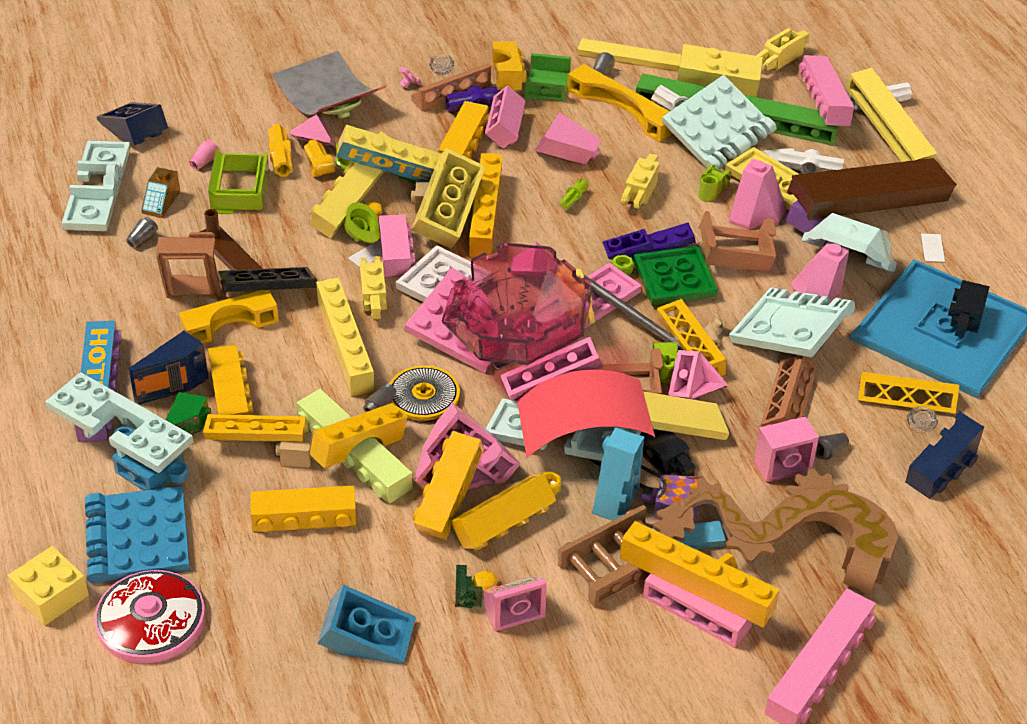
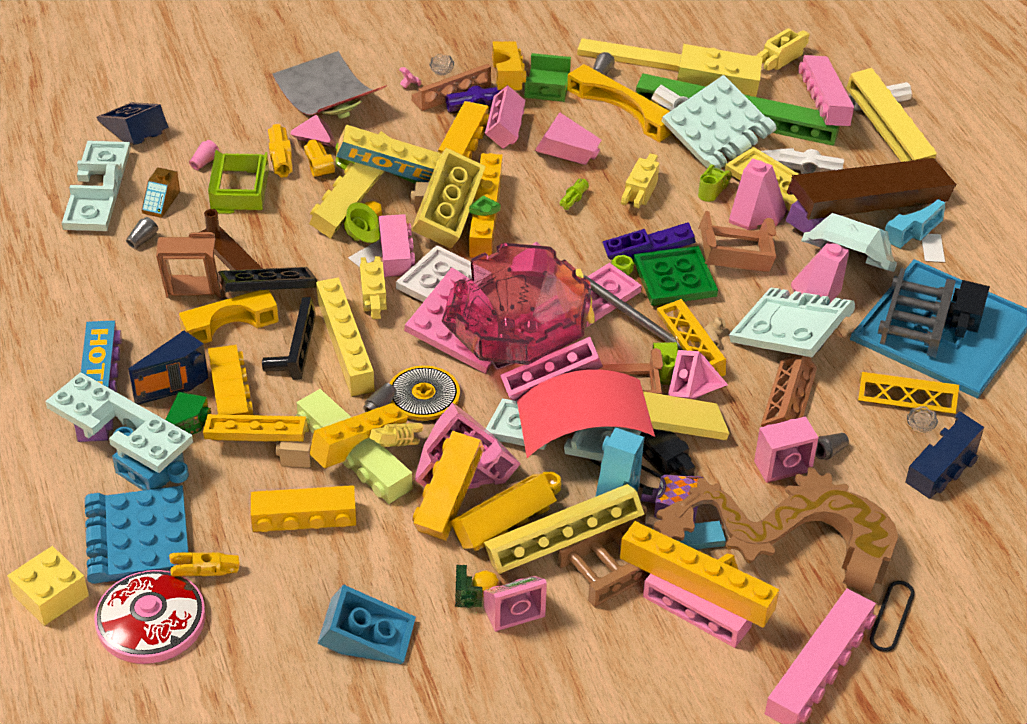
none -> yellow hinge [169,552,240,576]
none -> black piece [262,297,316,380]
none -> light yellow hinge [370,423,424,447]
none -> bright green tile [469,196,501,216]
none -> light yellow brick [484,484,645,574]
none -> black piece [870,580,914,652]
none -> flat silver fence [878,268,956,358]
none -> medium azure slope [885,199,946,248]

